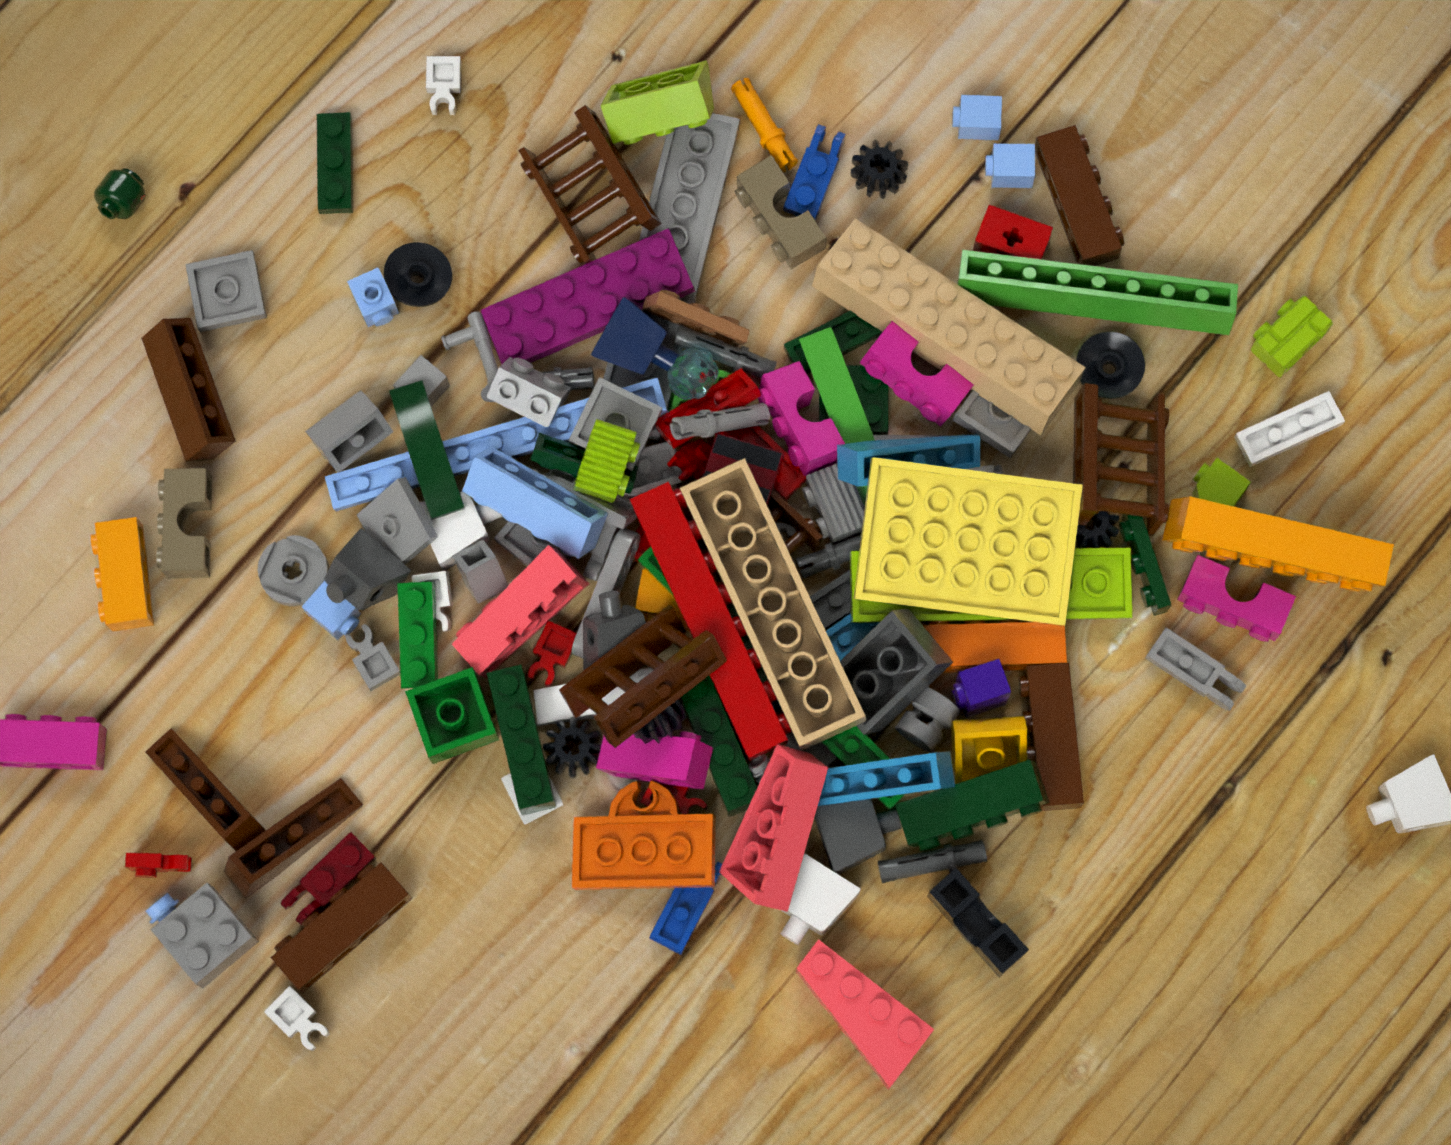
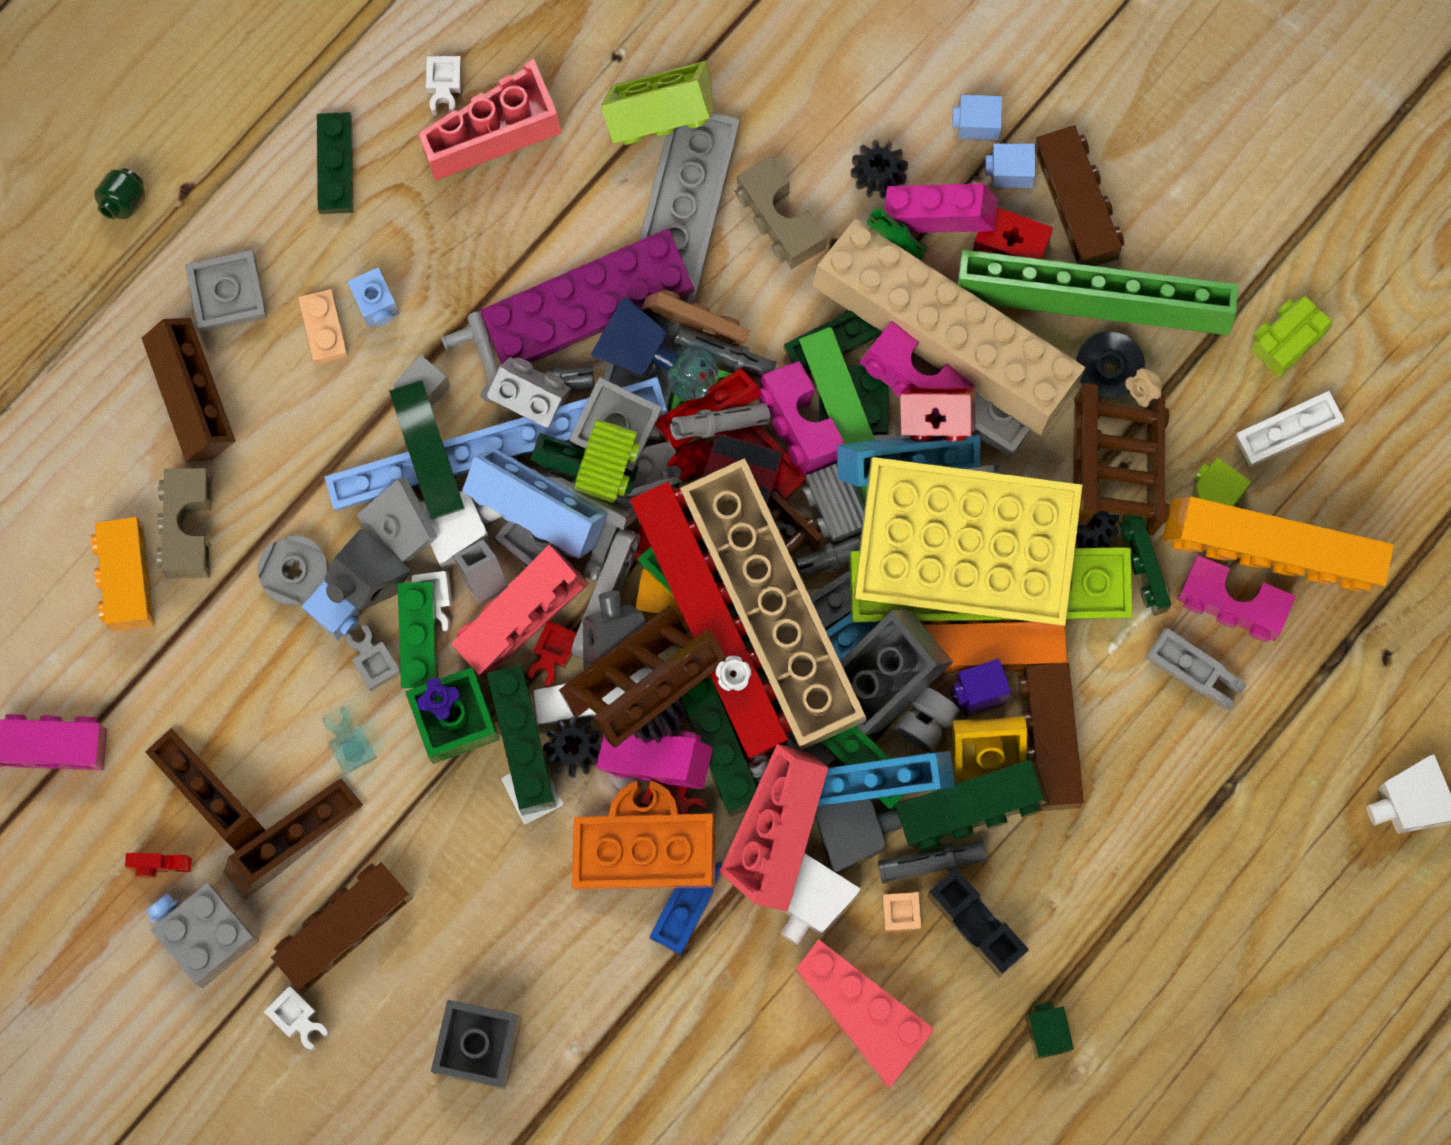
dark red hinge [281,832,376,925] -> none
light grey brick [305,390,393,473] -> none
black dish [383,242,452,307] -> none
reddish brown fence [518,105,662,264] -> none
light orange pin [731,78,798,173] -> none
blue hinge [783,124,846,221] -> none
none -> light nougat plate [298,289,348,365]
none -> clear light blue plate [323,707,377,775]
none -> dark purple plate [417,678,459,720]
none -> coral wedge [418,58,561,181]
none -> dark grey brick [431,1000,522,1090]
none -> white plate [716,656,751,691]
none -> green pin [867,208,927,260]
none -> light nougat plate [882,892,921,932]
none -> dark pink brick [884,184,998,233]
none -> brick [900,387,976,441]
none -> dark green brick [1025,1002,1074,1060]
none -> tan plate [1126,368,1162,407]

